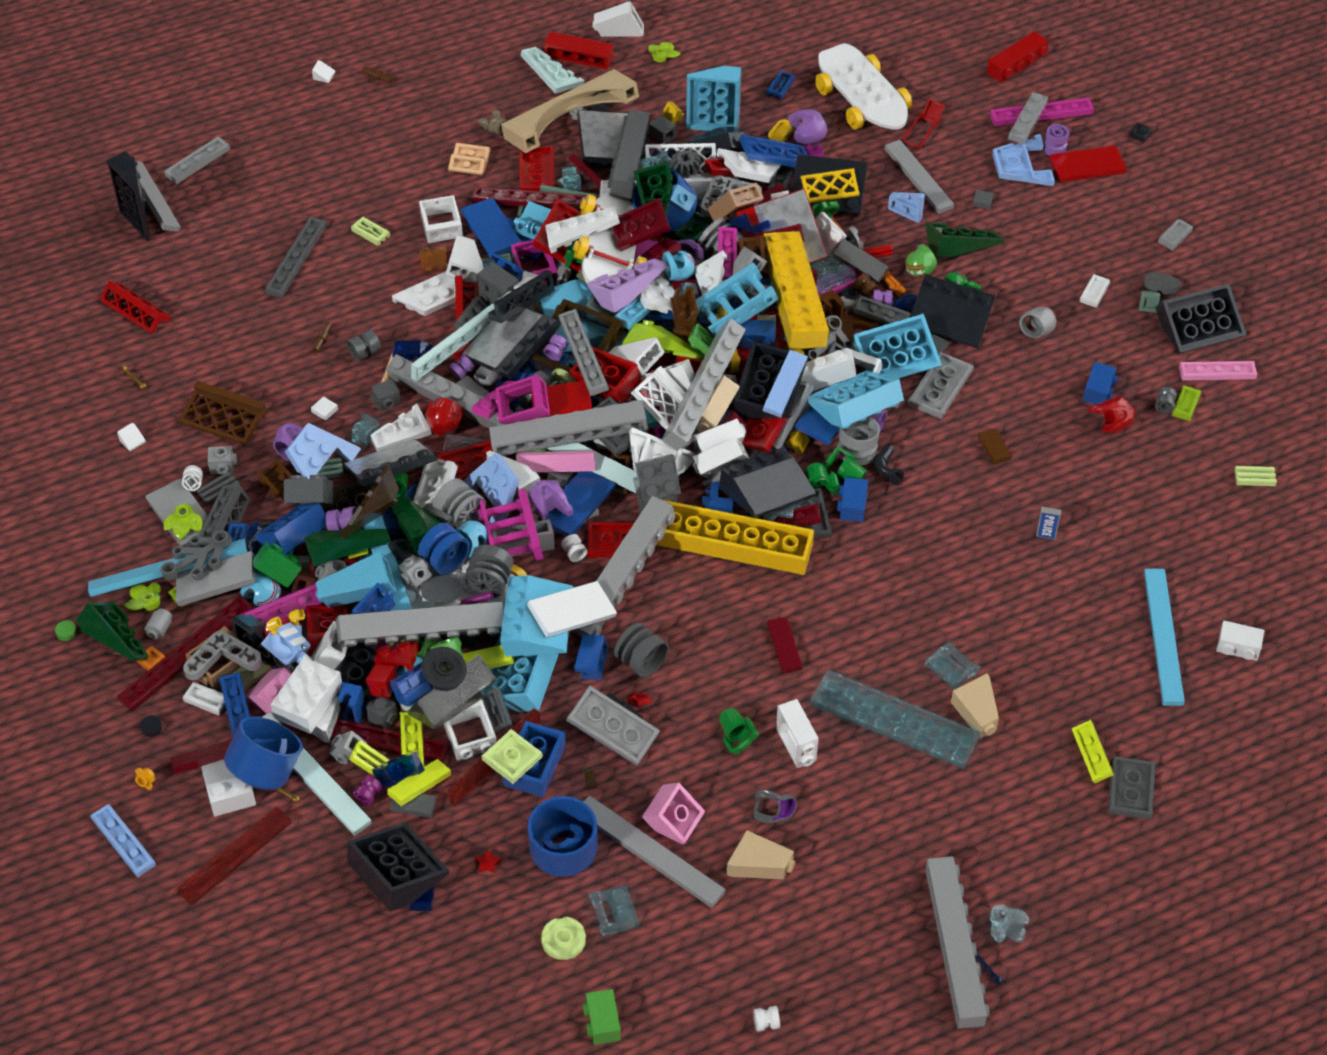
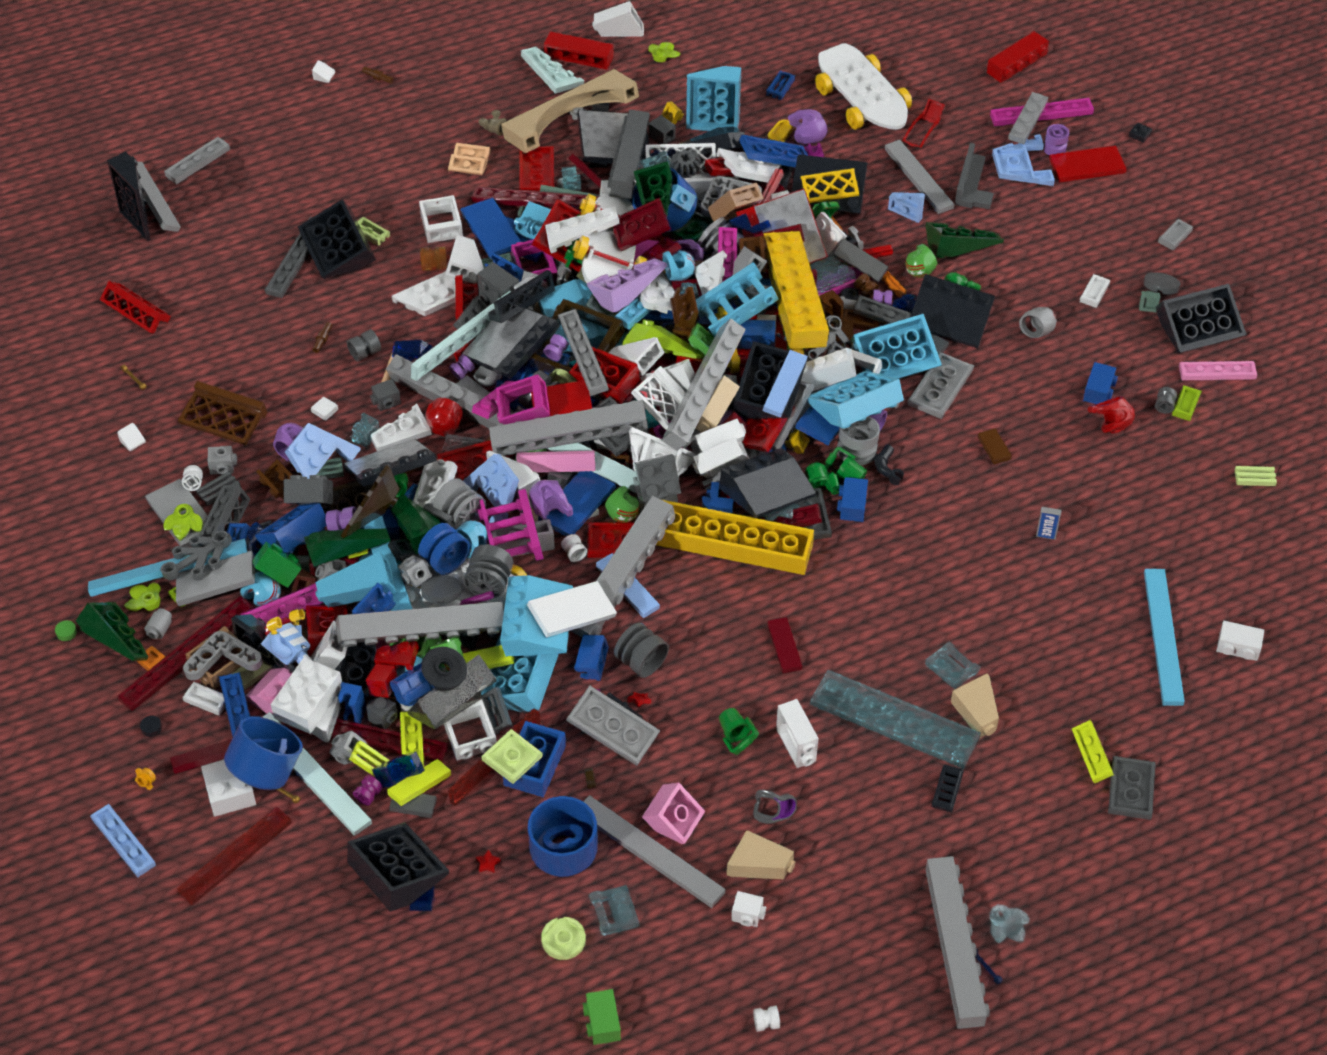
none -> black slope [298,199,377,279]
none -> light blue tile [596,553,660,618]
none -> bright green helmet [605,486,640,523]
none -> white brick [732,891,766,927]
none -> red axle [757,168,784,205]
none -> black slope [931,764,964,813]
none -> dark grey fence [955,143,986,208]

